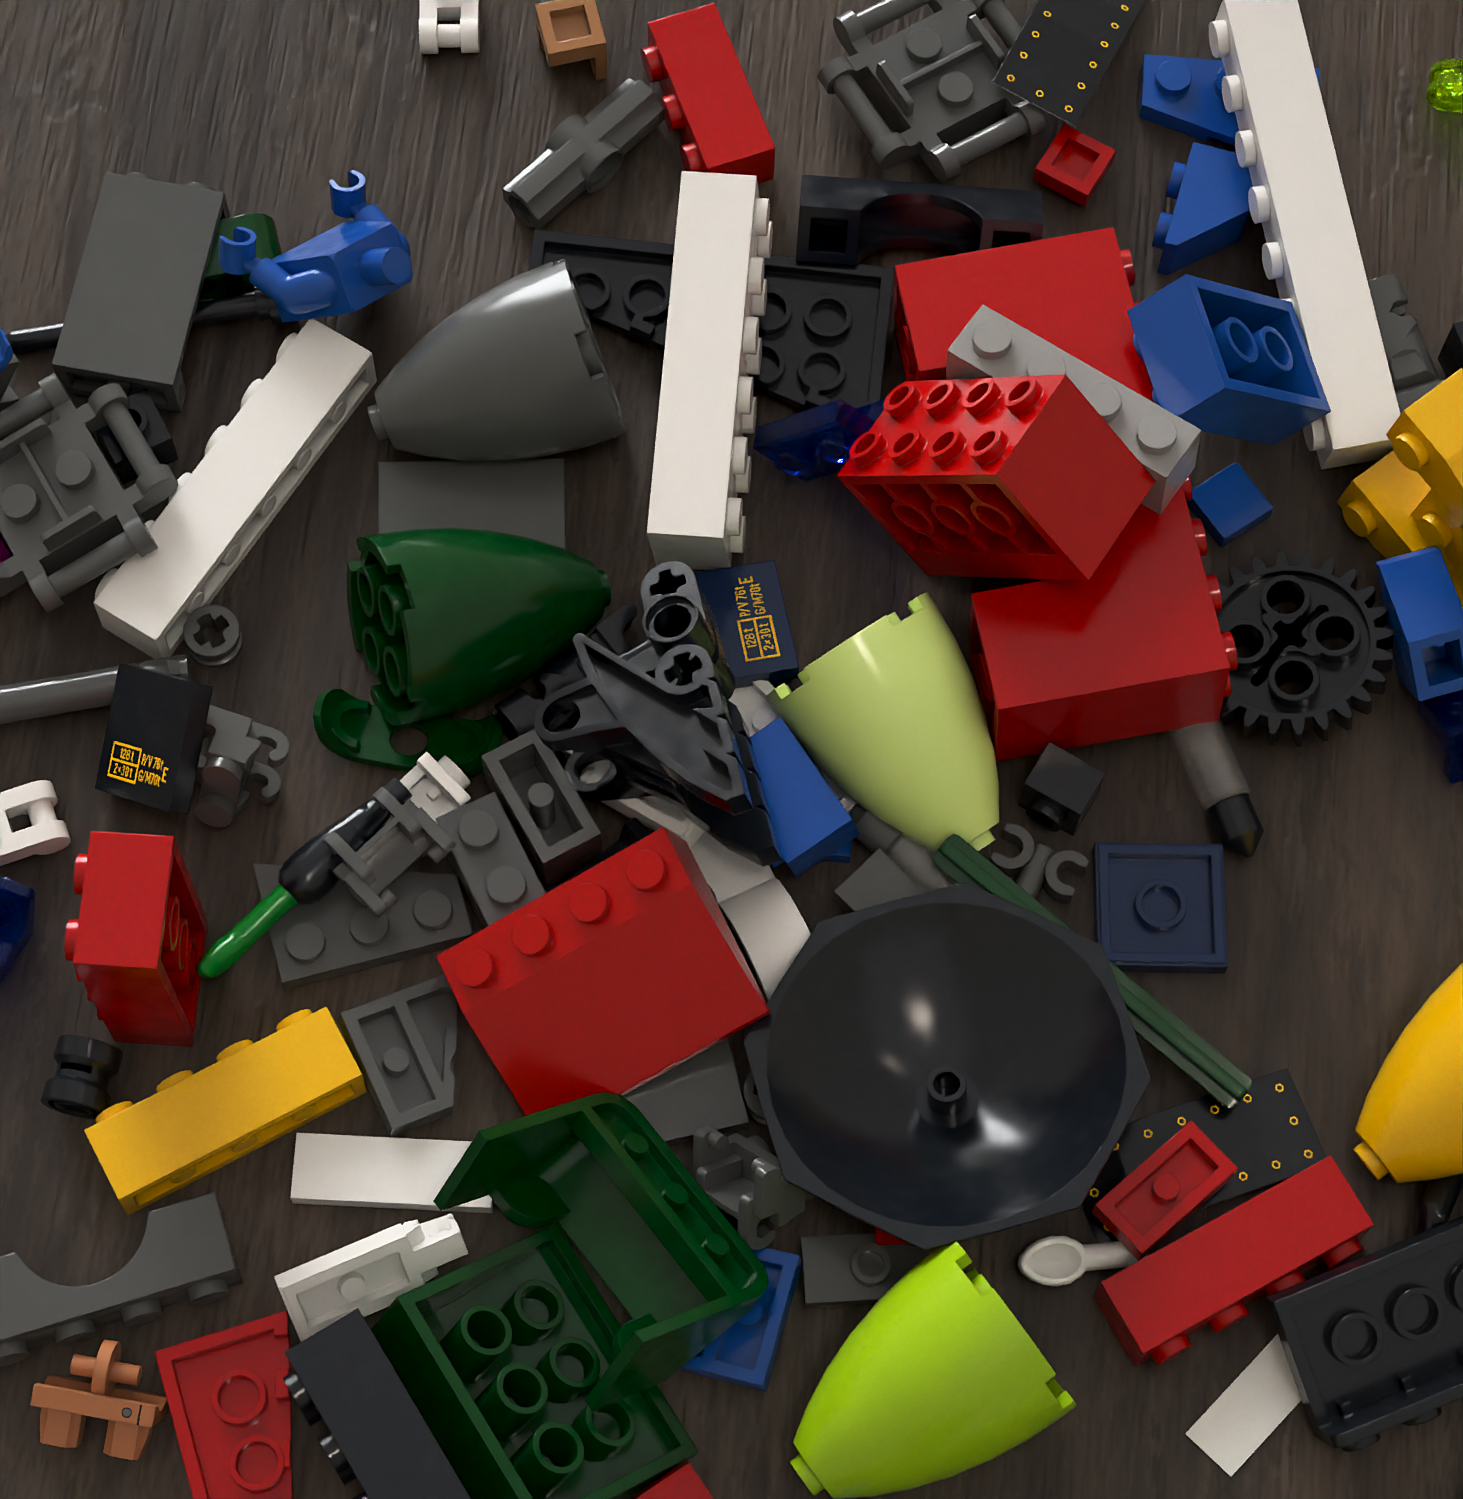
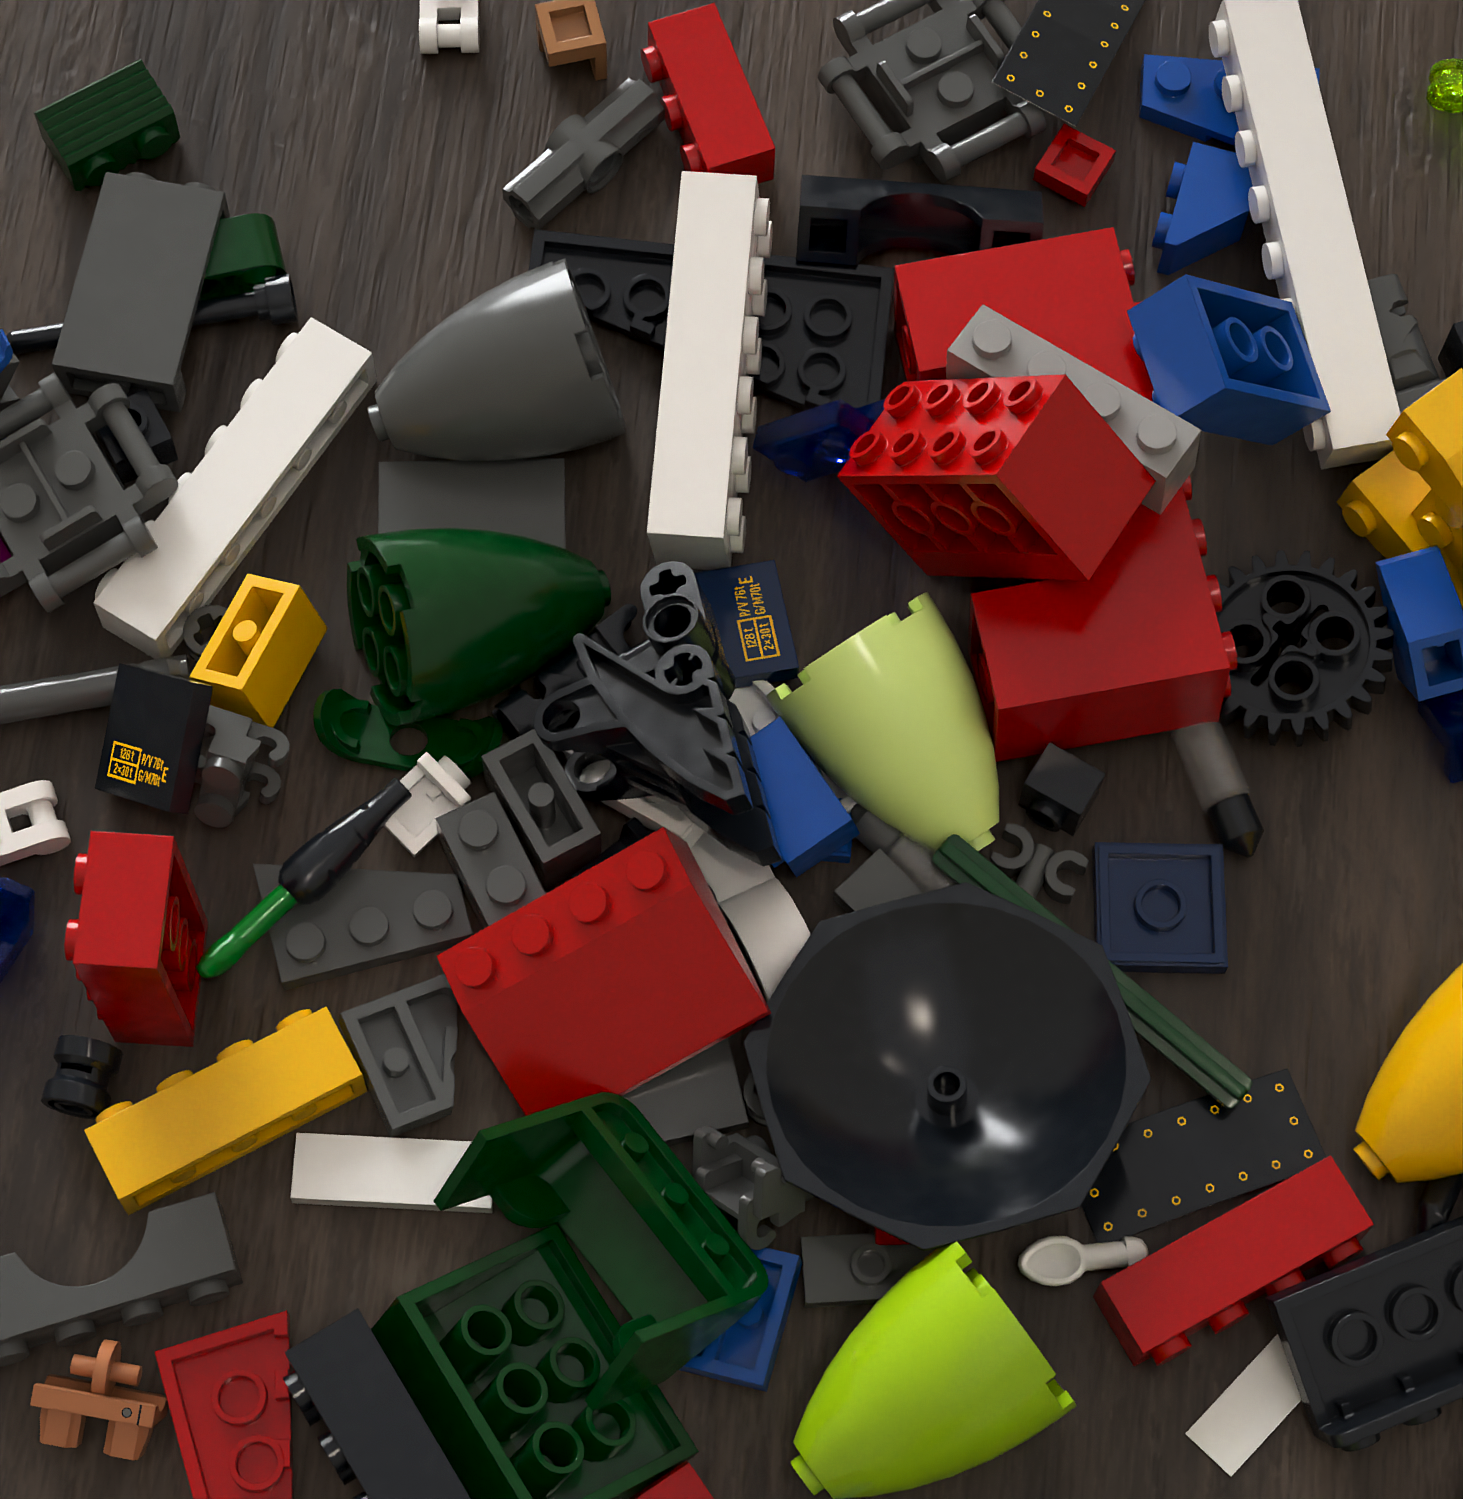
blue torso [218,170,413,322] -> none
white hinge [274,1213,468,1342] -> none
dark grey piece [323,787,456,918] -> none
red plate [1092,1120,1238,1261] -> none
blue tile [1186,462,1273,548] -> none
none -> dark green brick [34,59,180,191]
none -> yellow brick [189,574,328,728]

